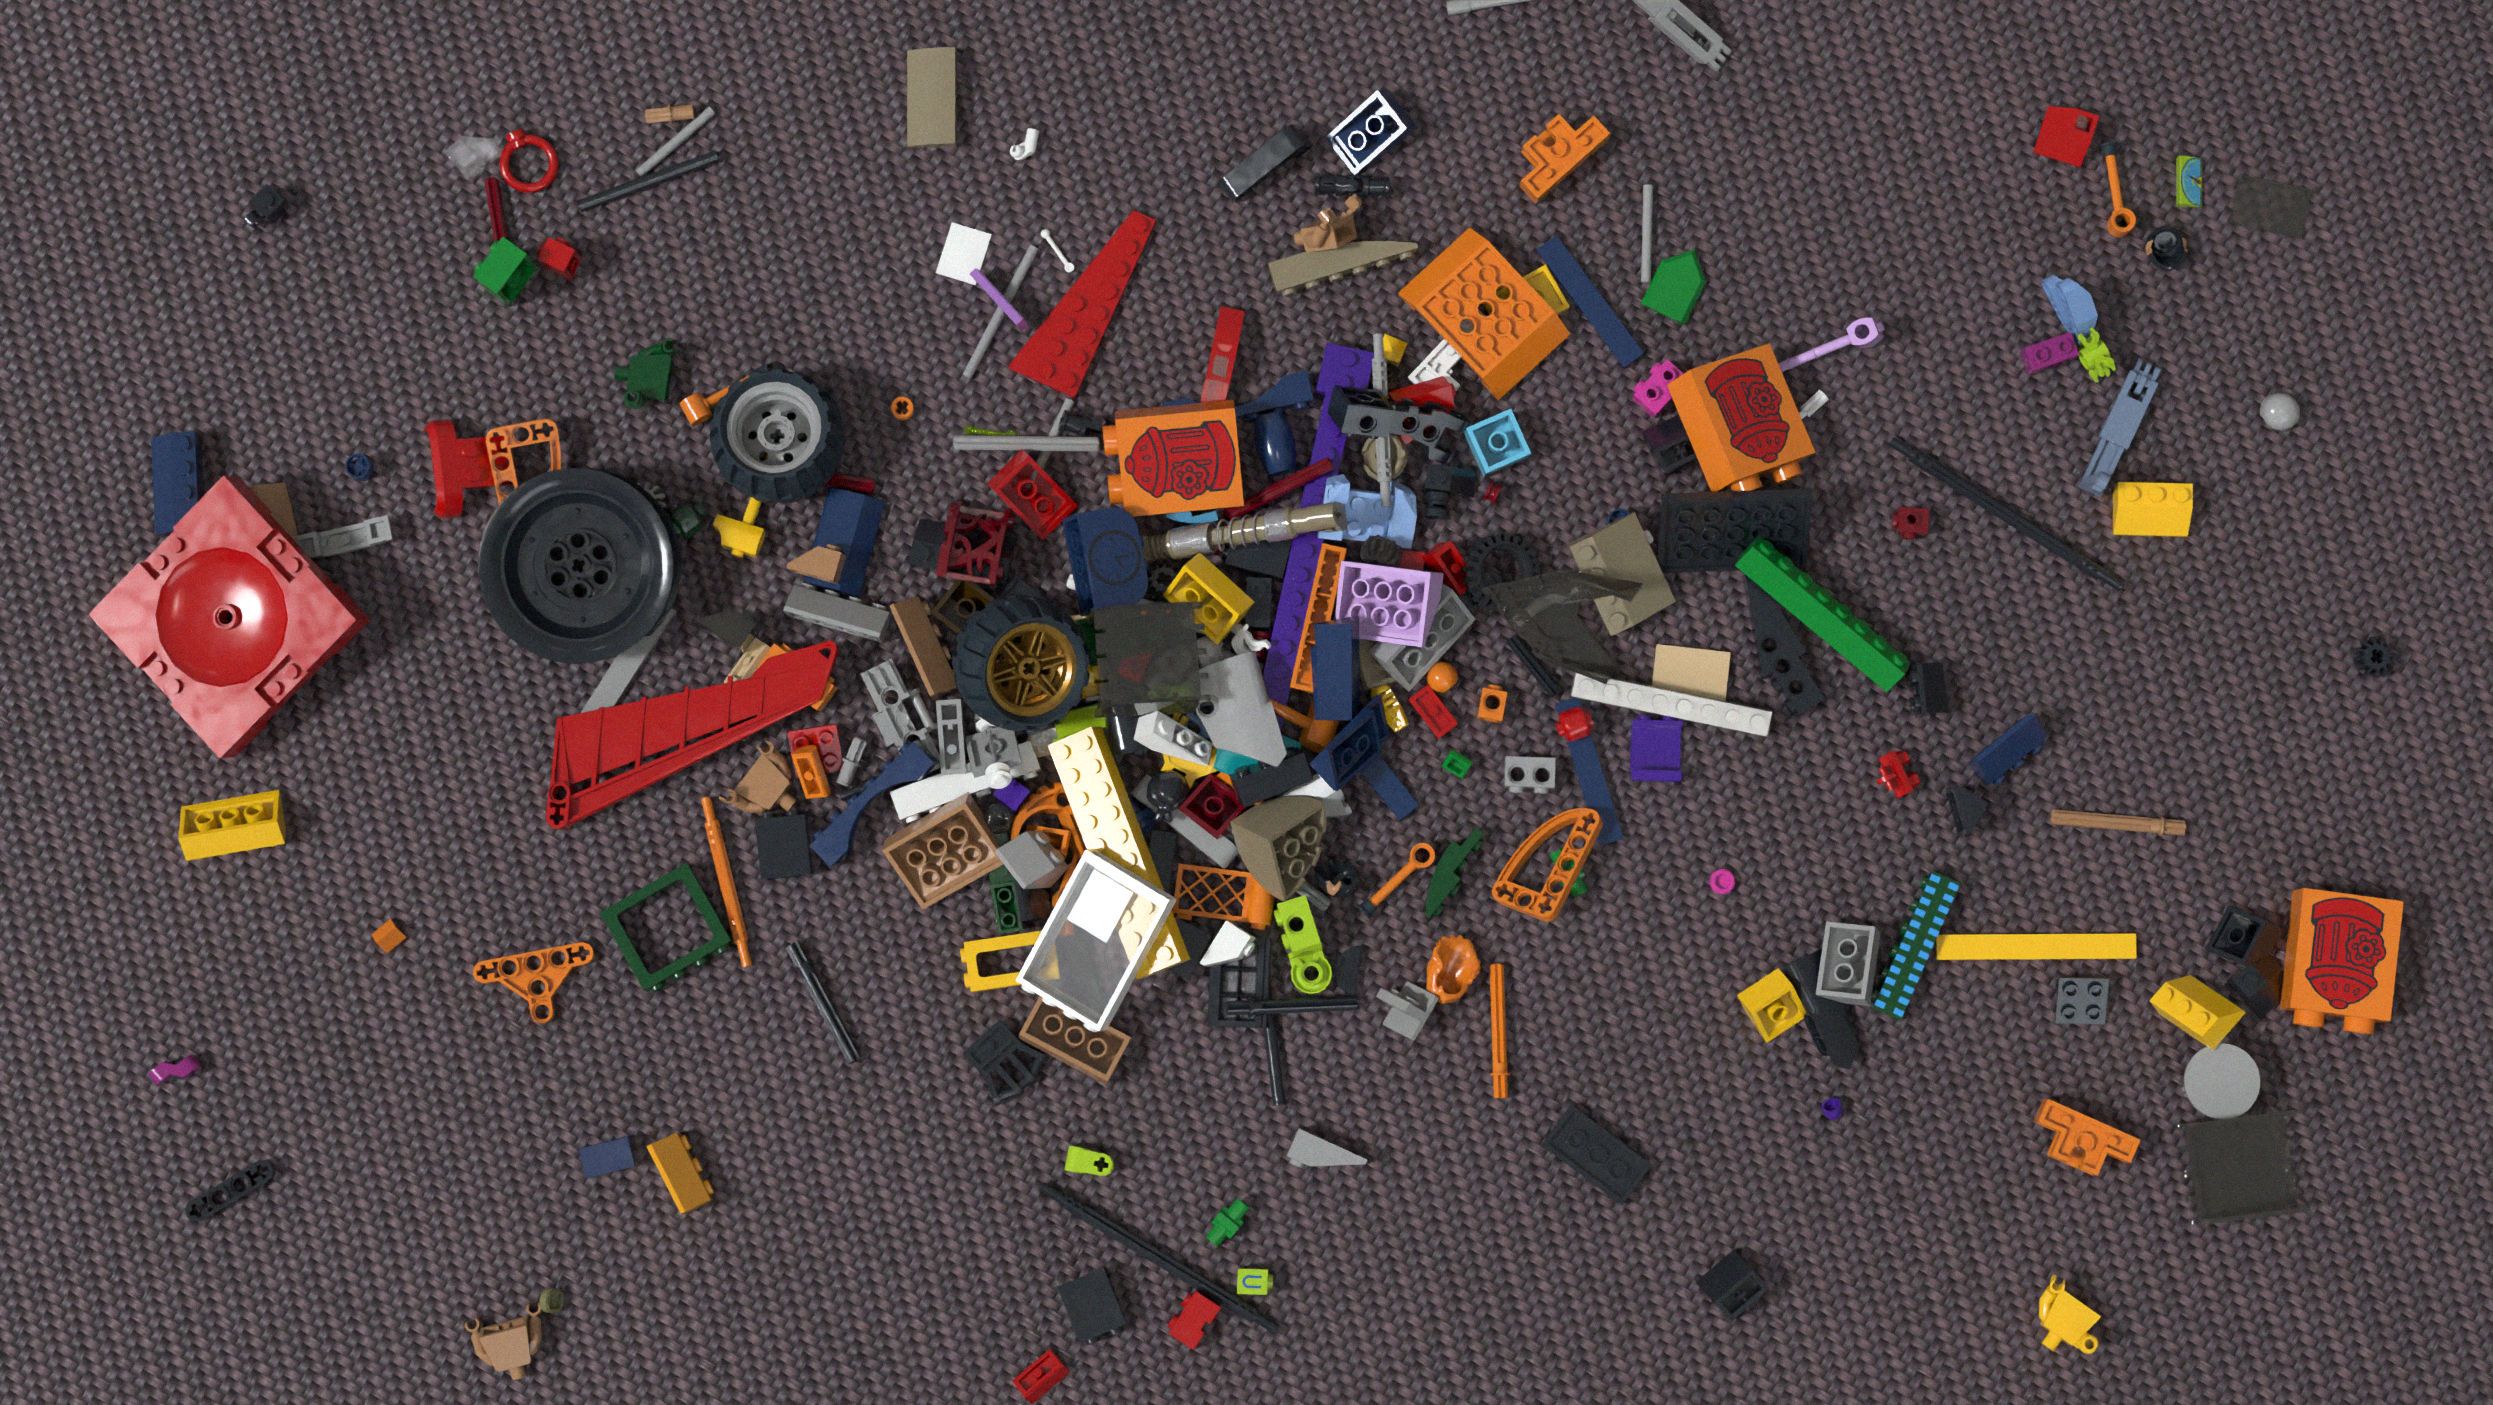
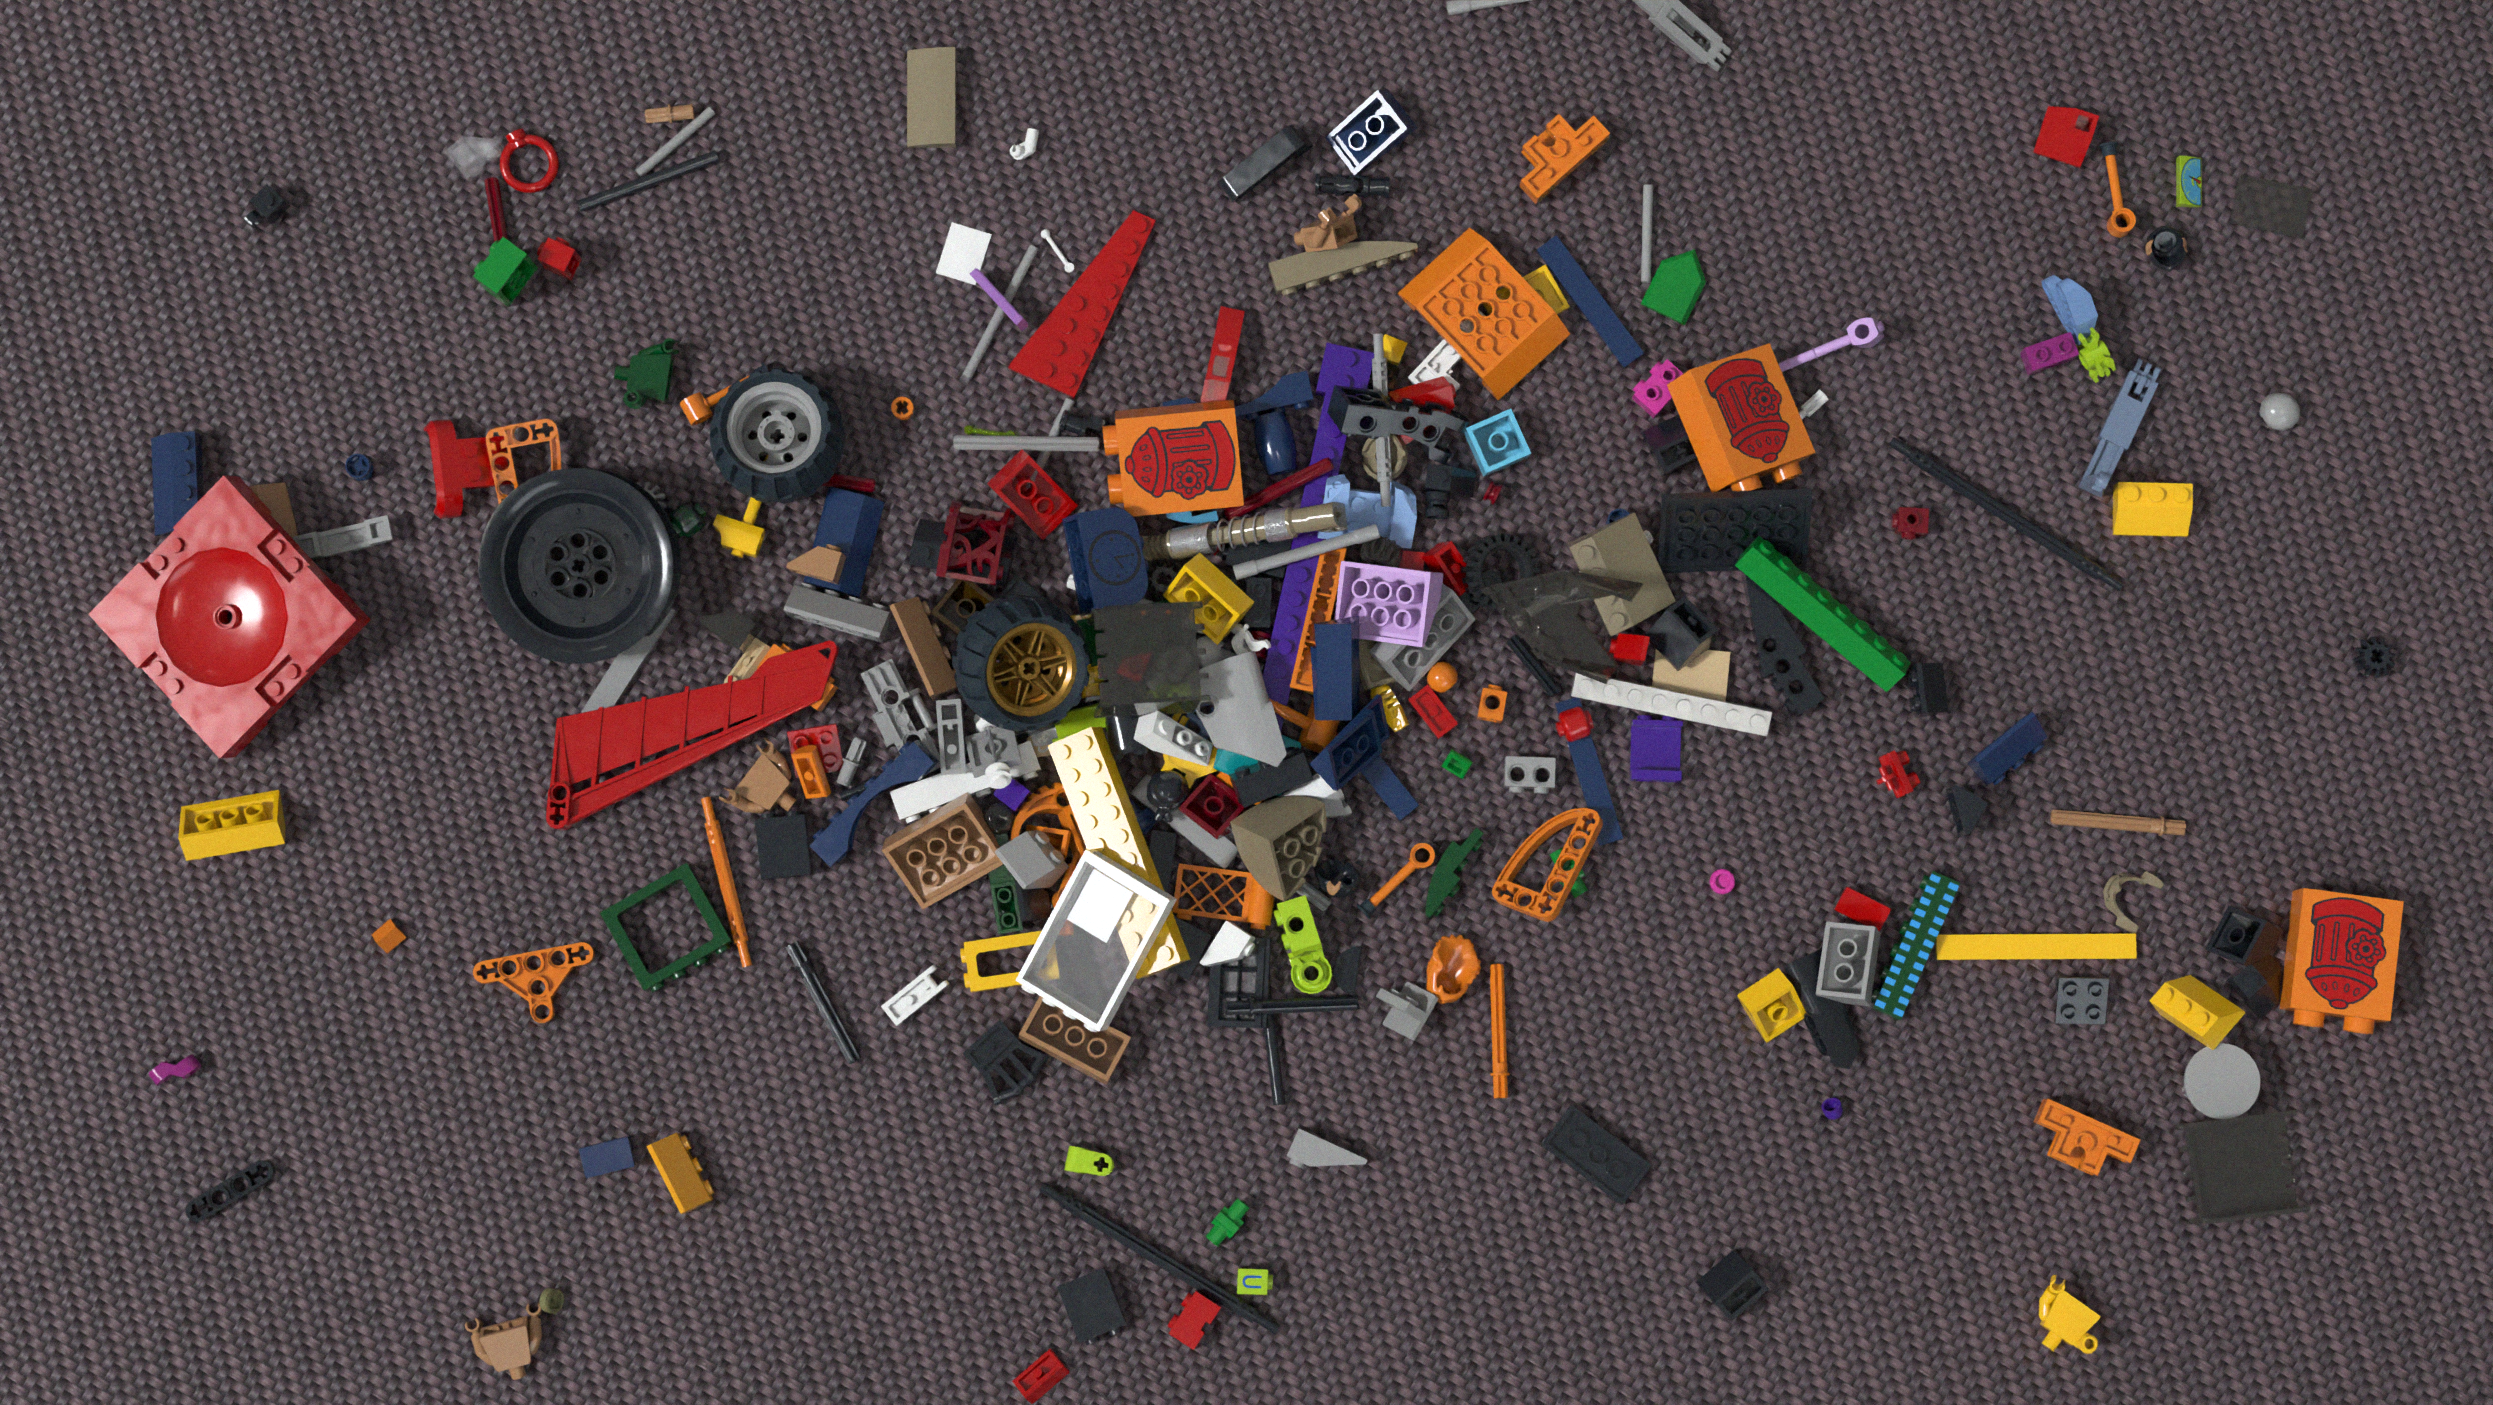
none -> white hinge [881,965,949,1026]
none -> light grey piece [1233,524,1380,580]
none -> red slope [1609,633,1650,667]
none -> black slope [1645,596,1718,671]
none -> red slope [1834,887,1891,931]
none -> dark tan helmet [2103,871,2164,933]

